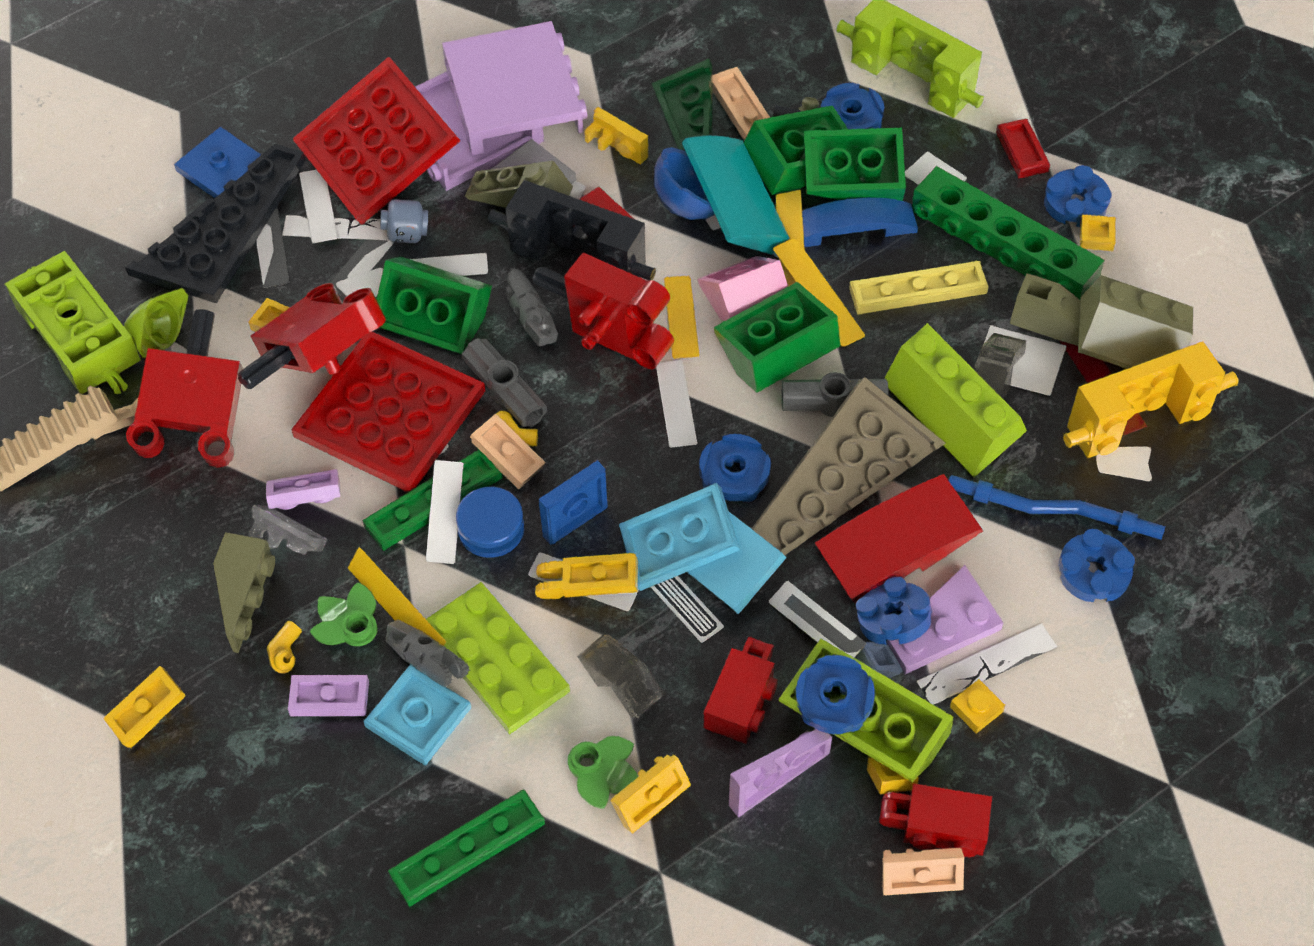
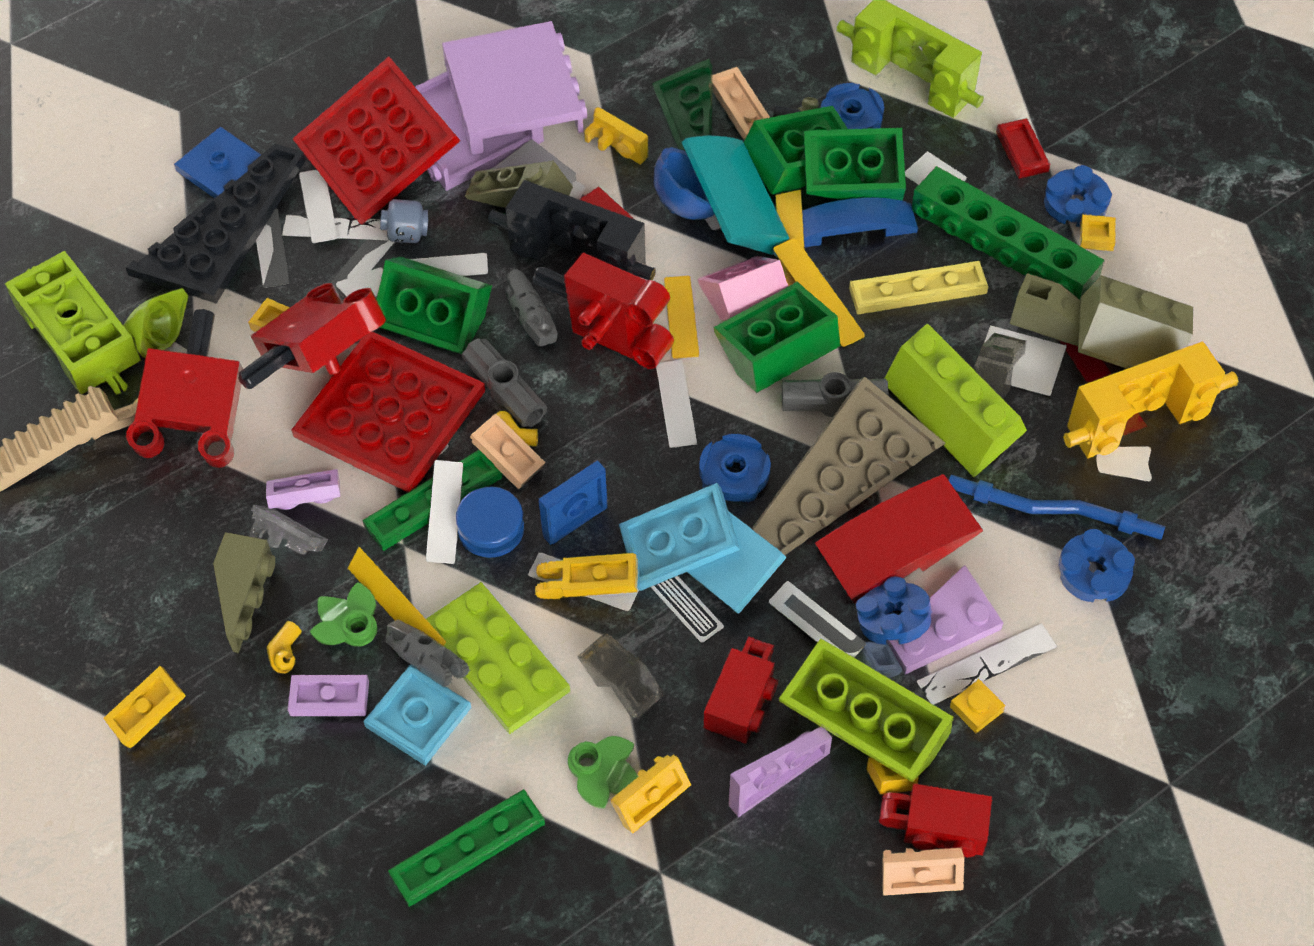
blue plate [796,655,875,734] -> none

